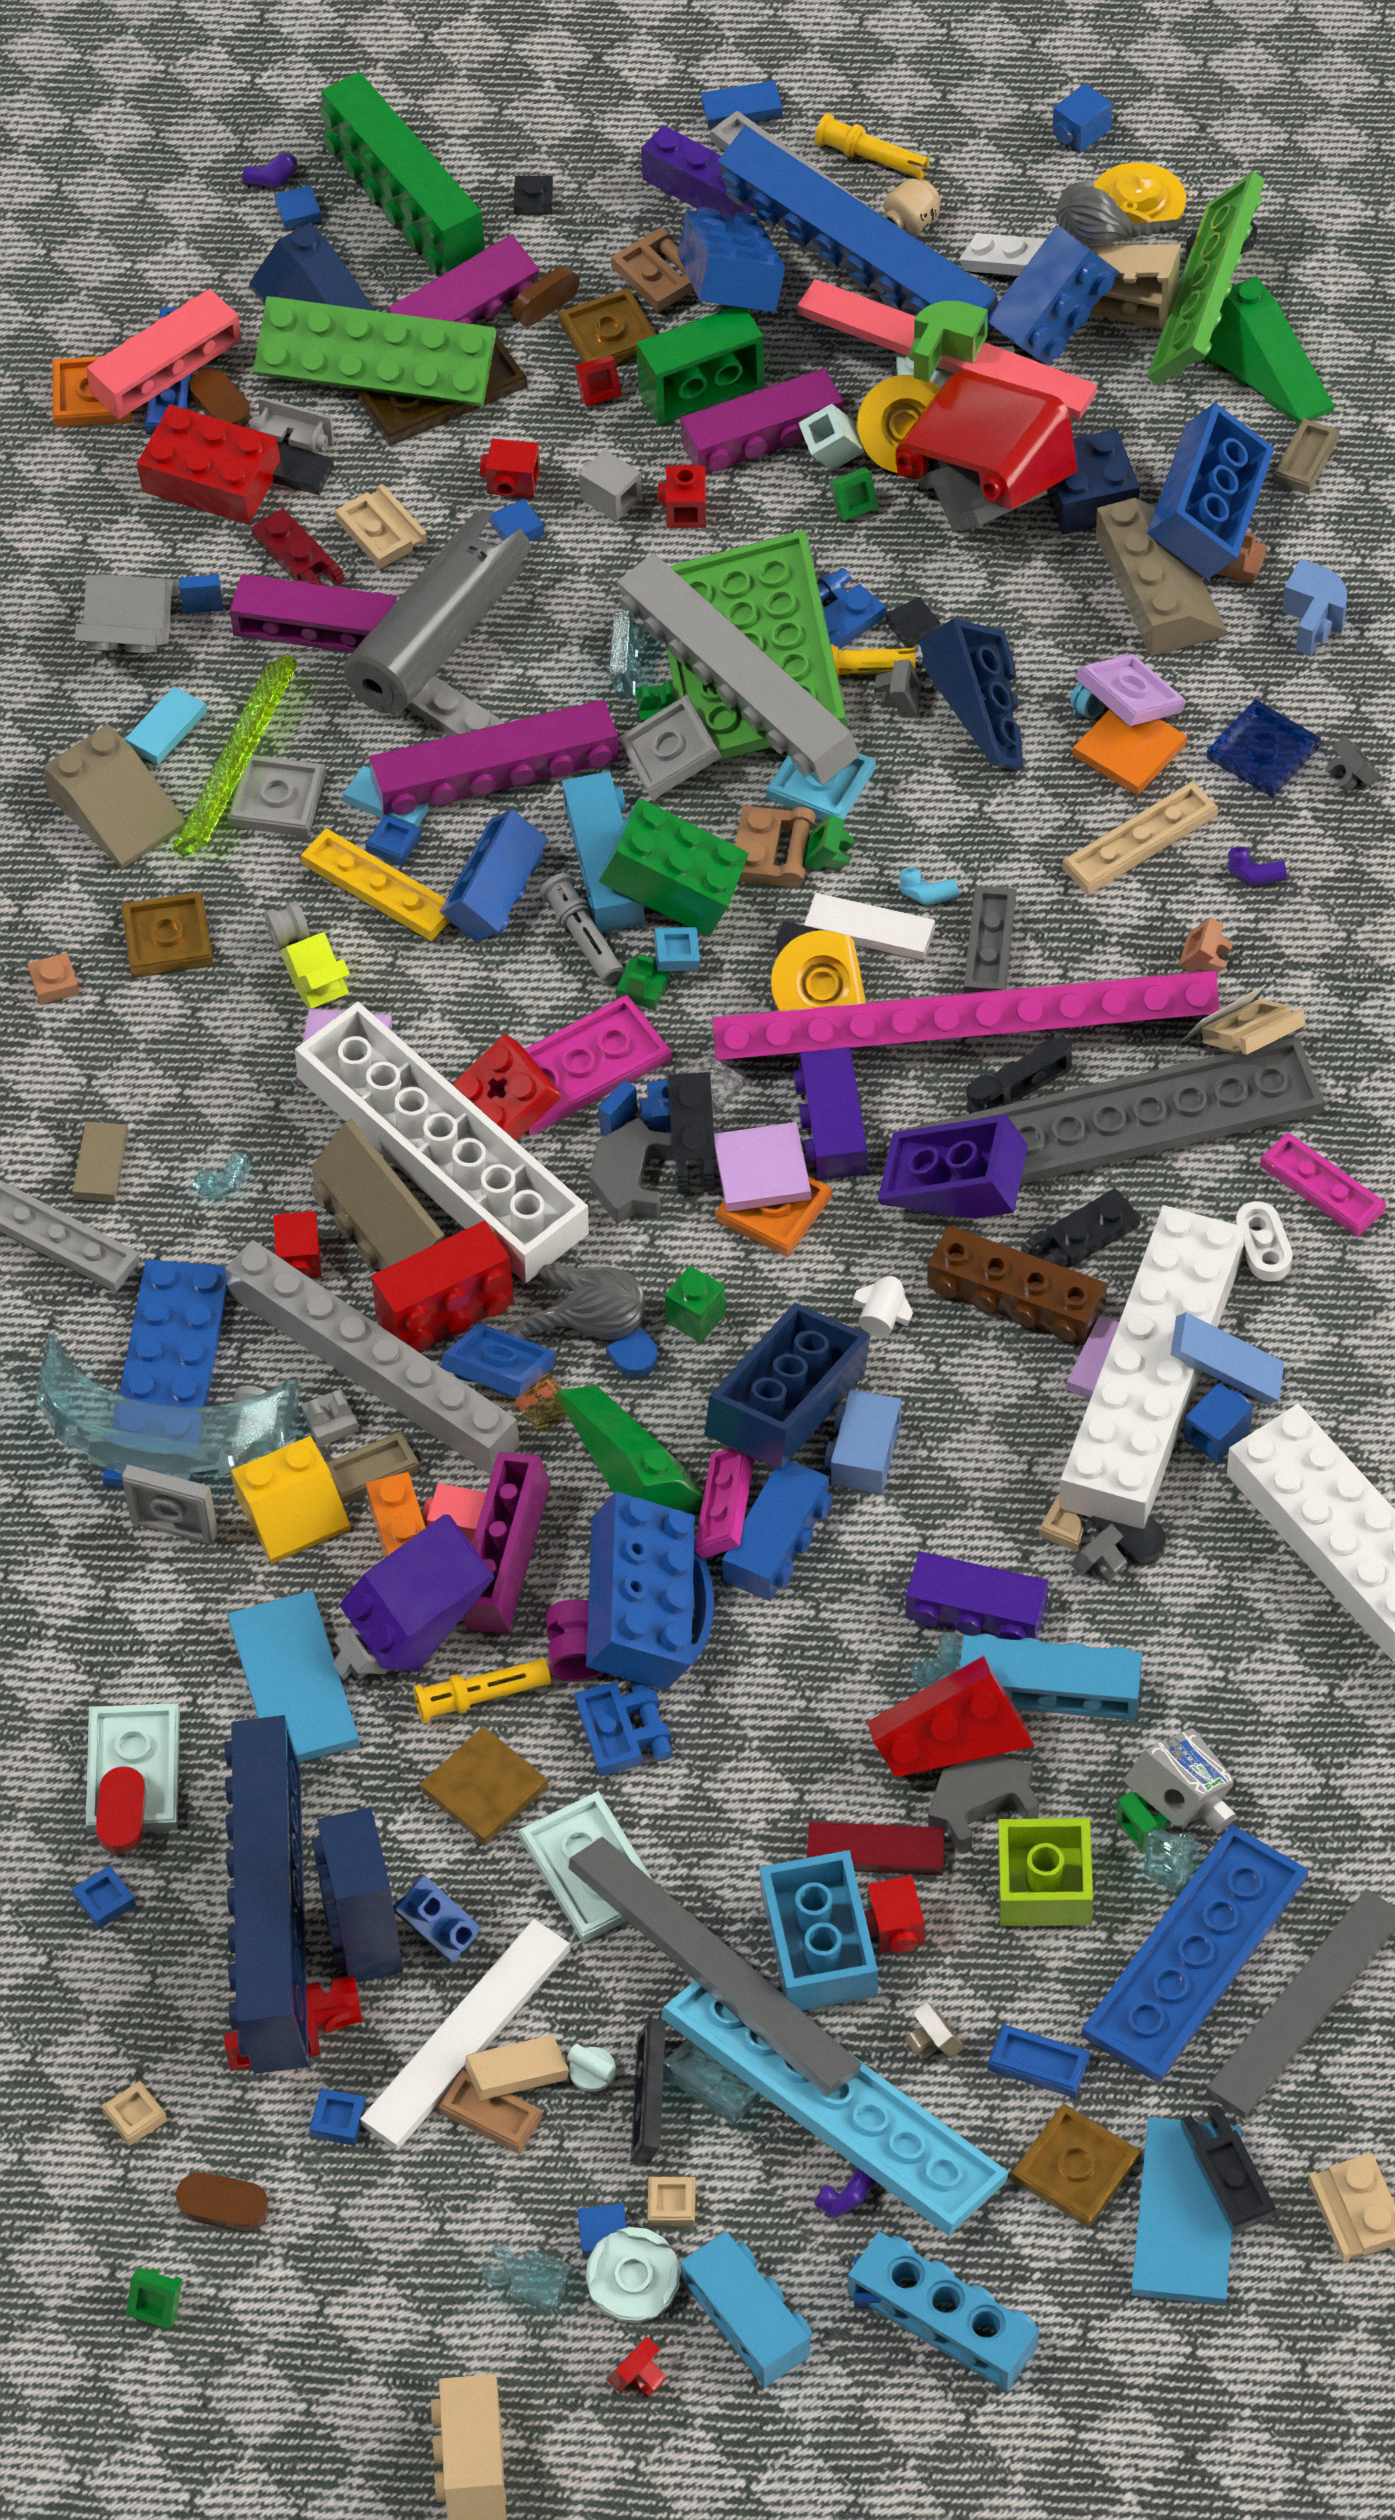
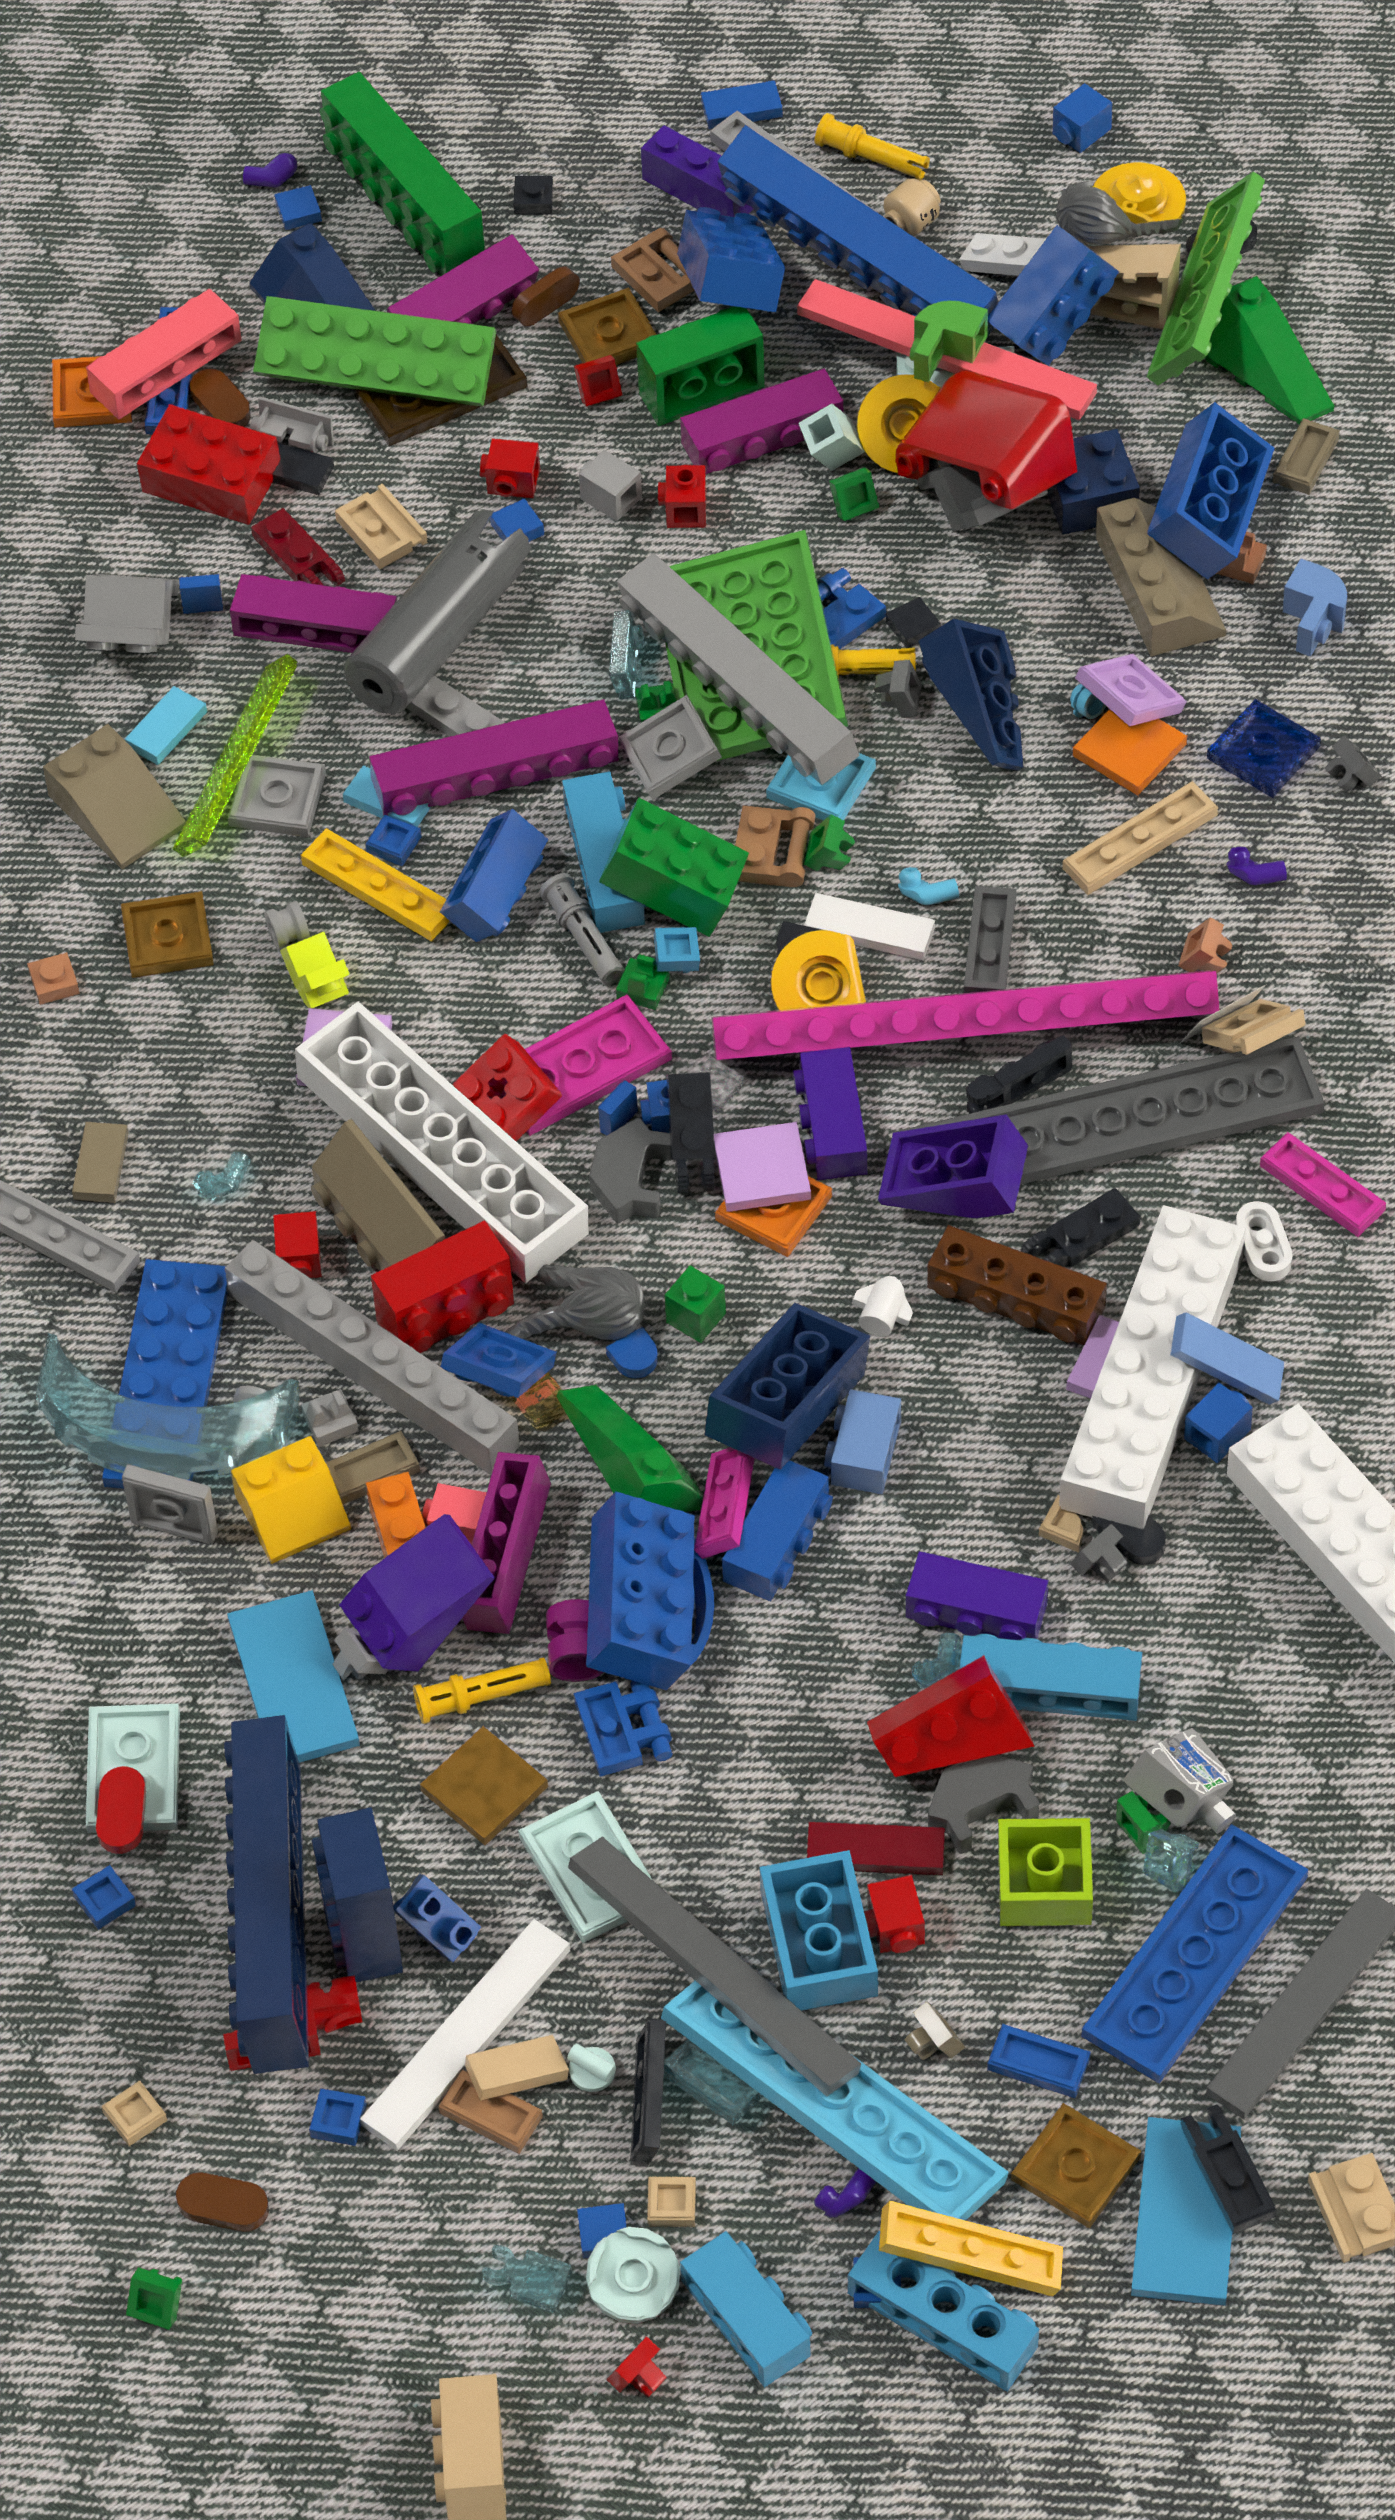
none -> yellow plate [879,2200,1063,2297]

